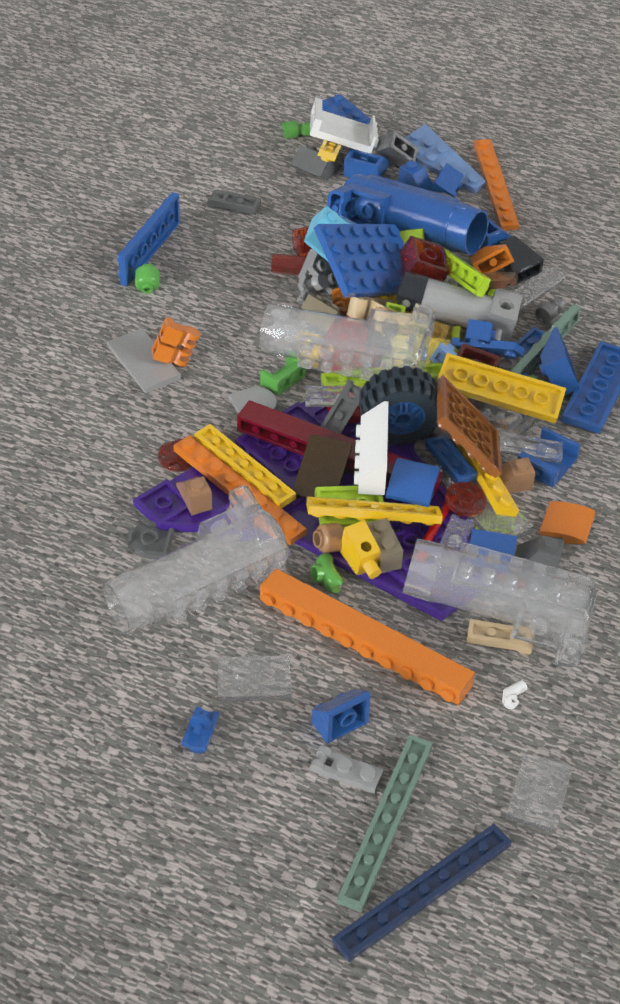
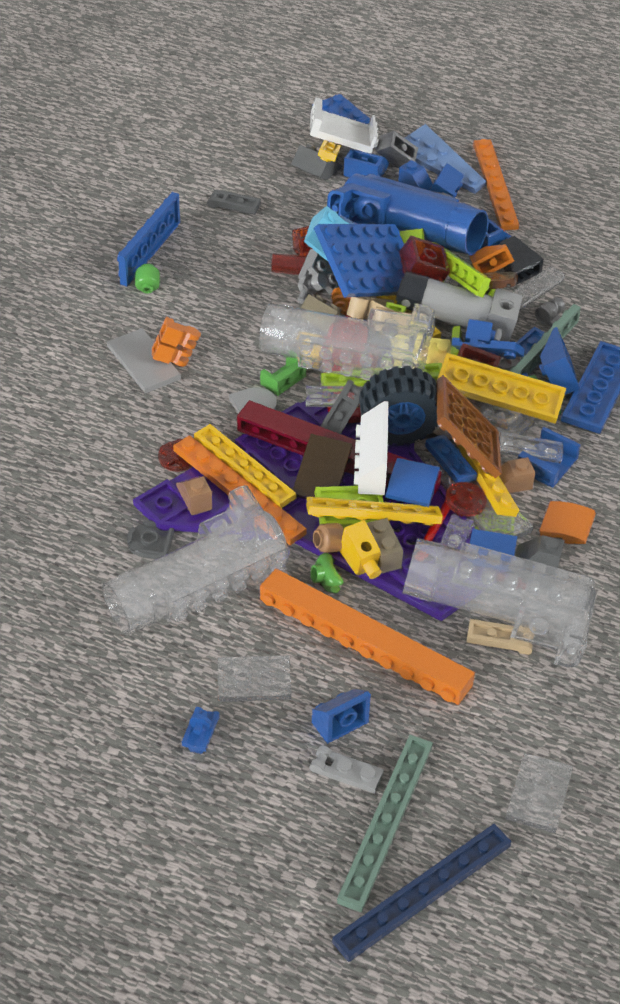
bright green piece [282,121,310,139] -> none
clear yellow leg [424,320,454,342] -> none
medium blue tile [429,343,458,365] -> none
white arm [502,680,527,709] -> none

